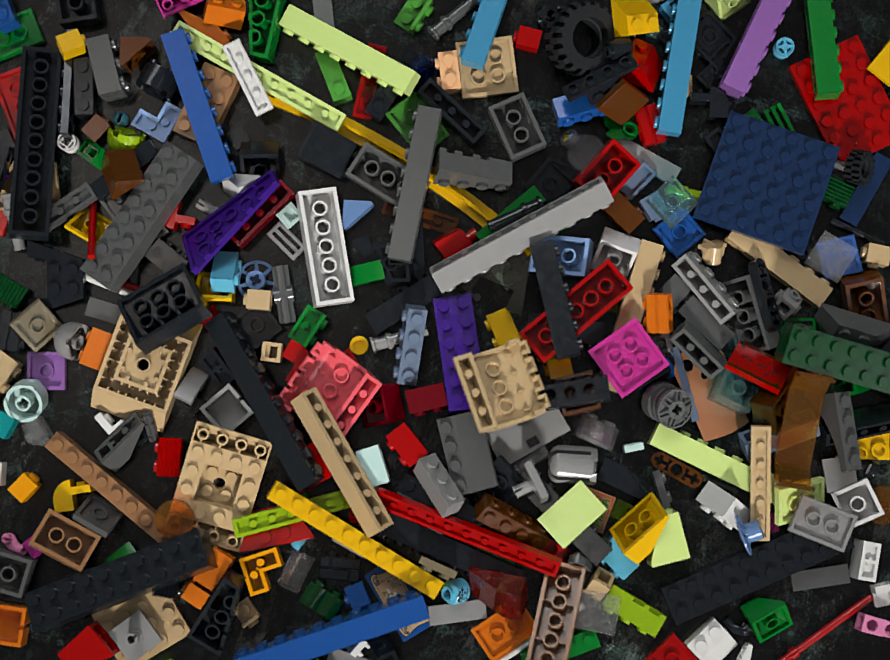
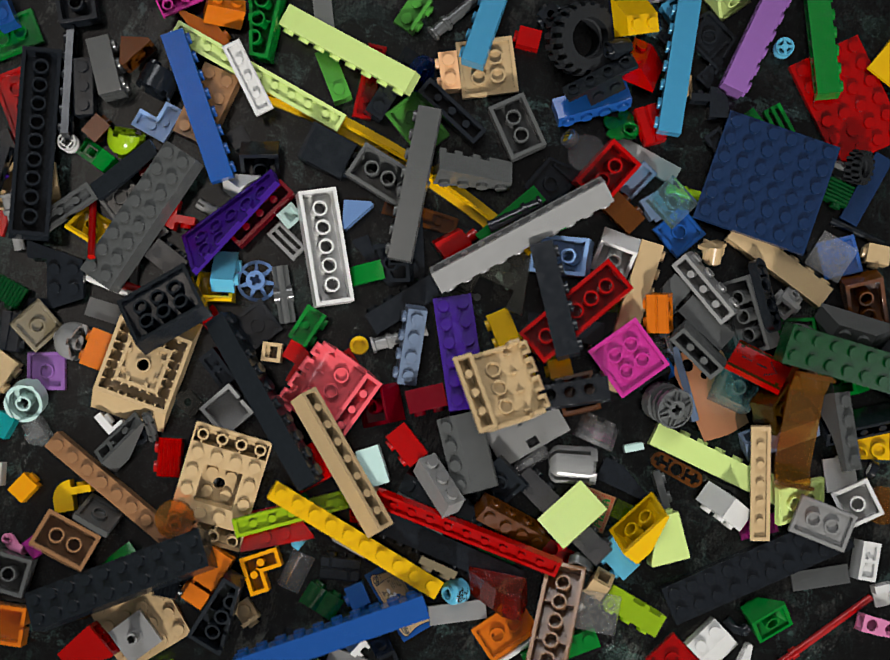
yellow brick [55,29,86,61] -> none
reddish brown slope [101,149,145,200] -> none
medium azure hinge [113,111,130,127] -> none
light grey slope [173,366,210,405] -> none
tan brick [243,289,273,311] -> none
light grey tile [512,461,549,504] -> none
reddish brown tile [595,79,649,126] -> none
medium blue wheel [735,514,764,555] -> none

